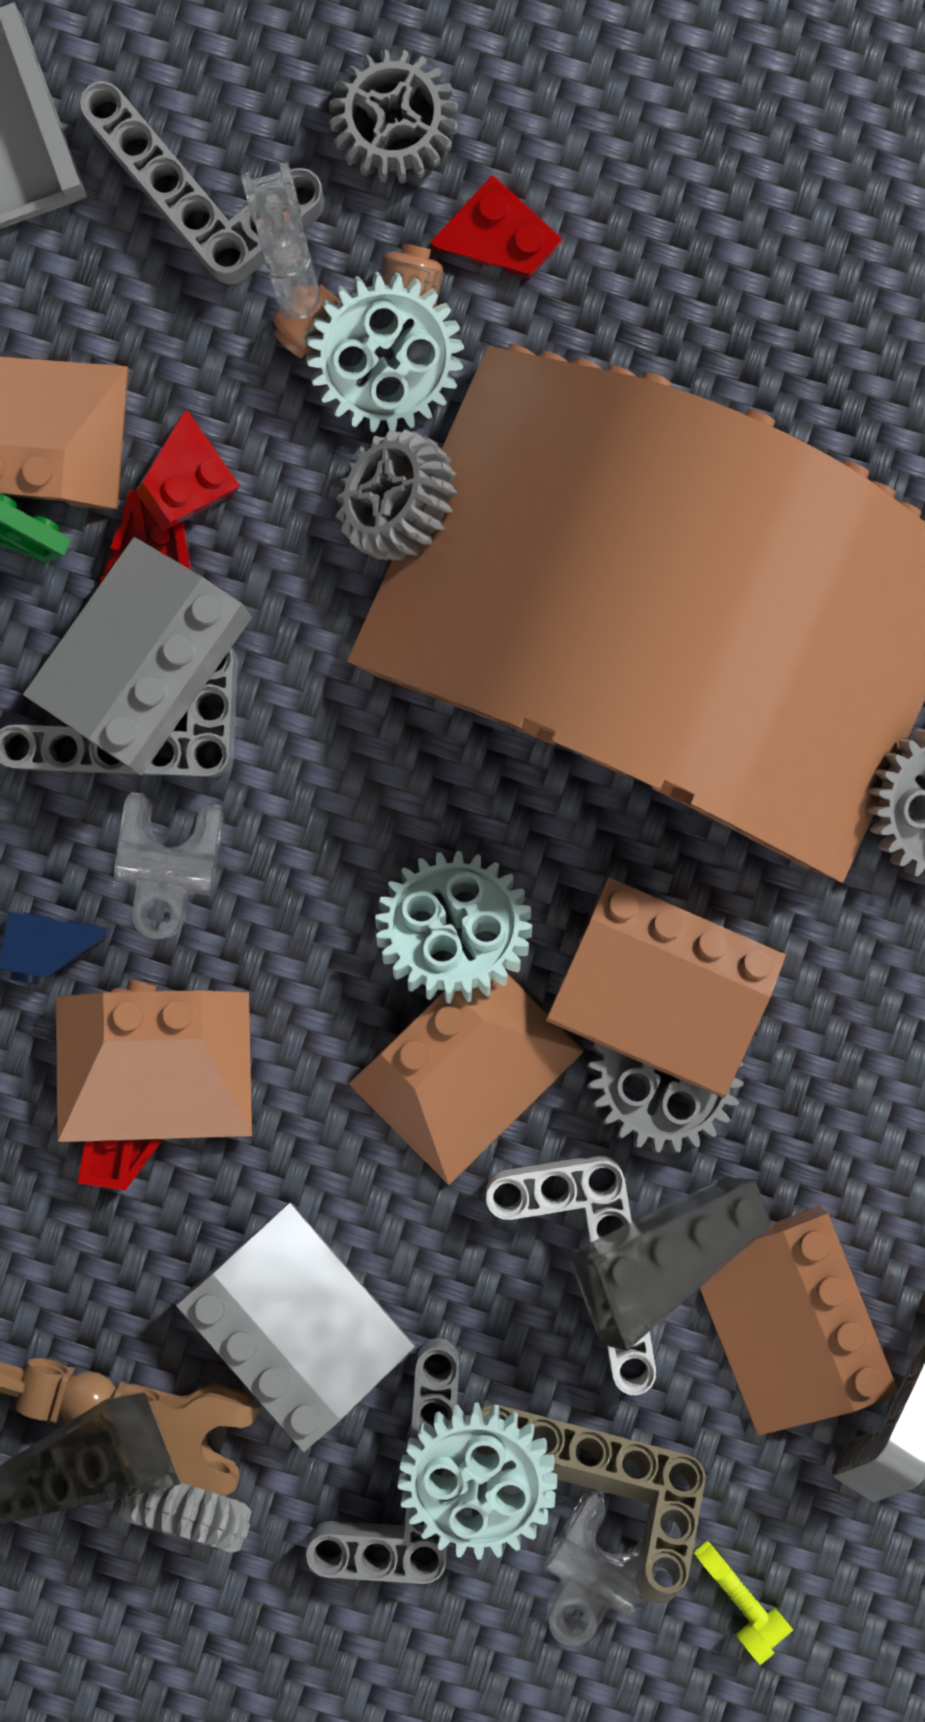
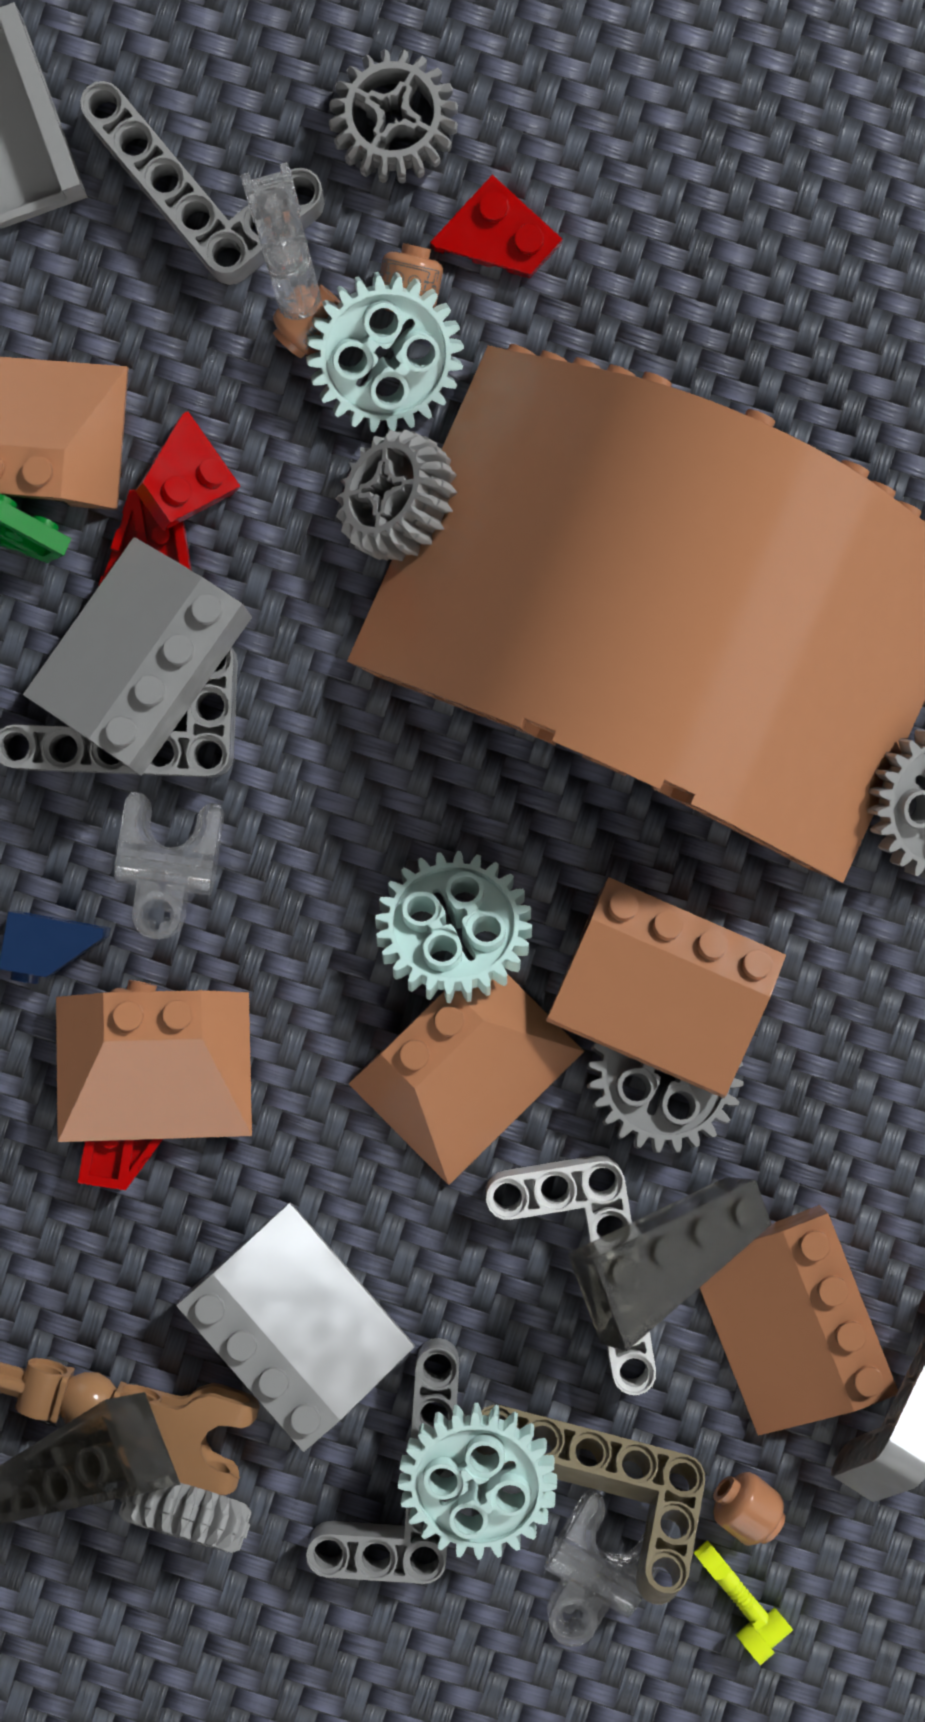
none -> nougat head [713,1472,785,1546]

